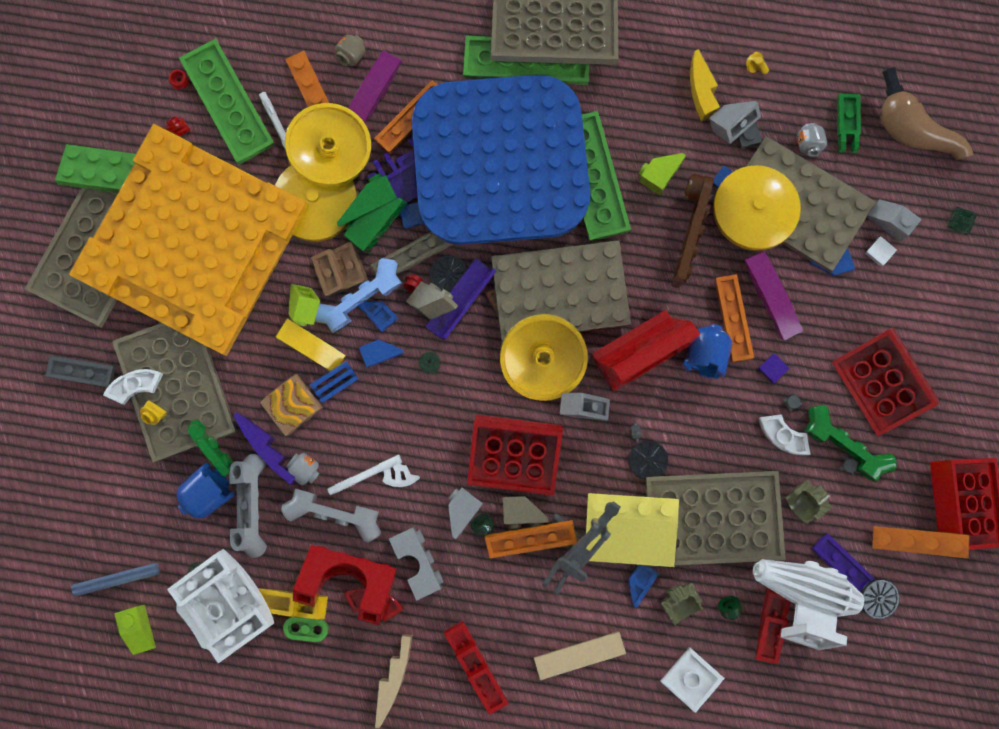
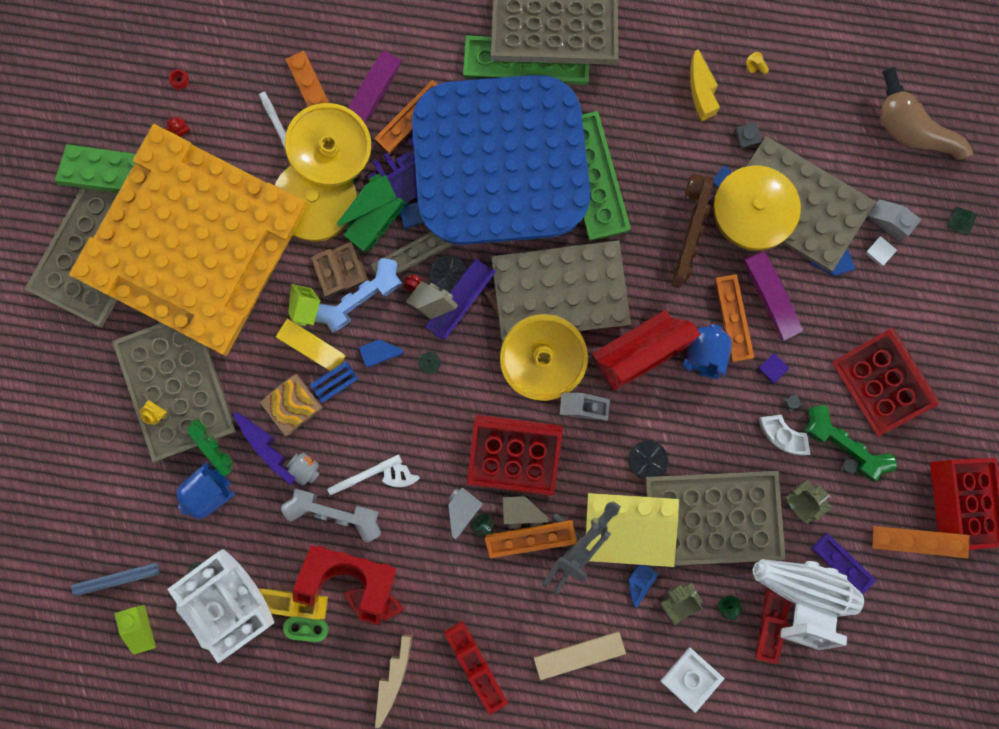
dark grey plate [45,356,116,388] -> none
white tile [103,369,163,405] -> none
bright green plate [179,38,275,165] -> none
light grey plate [229,454,267,558] -> none
dark tan head [335,34,366,66] -> none
blue tile [358,301,398,333] -> none
light grey arch [389,527,444,601] -> none
dark grey piece [630,422,641,442] -> none
lime slope [639,153,686,195] -> none
light grey slope [709,101,761,143] -> none
light grey head [797,123,827,157] -> none
green hinge [837,94,861,153] -> none
wheel [861,579,899,619] -> none

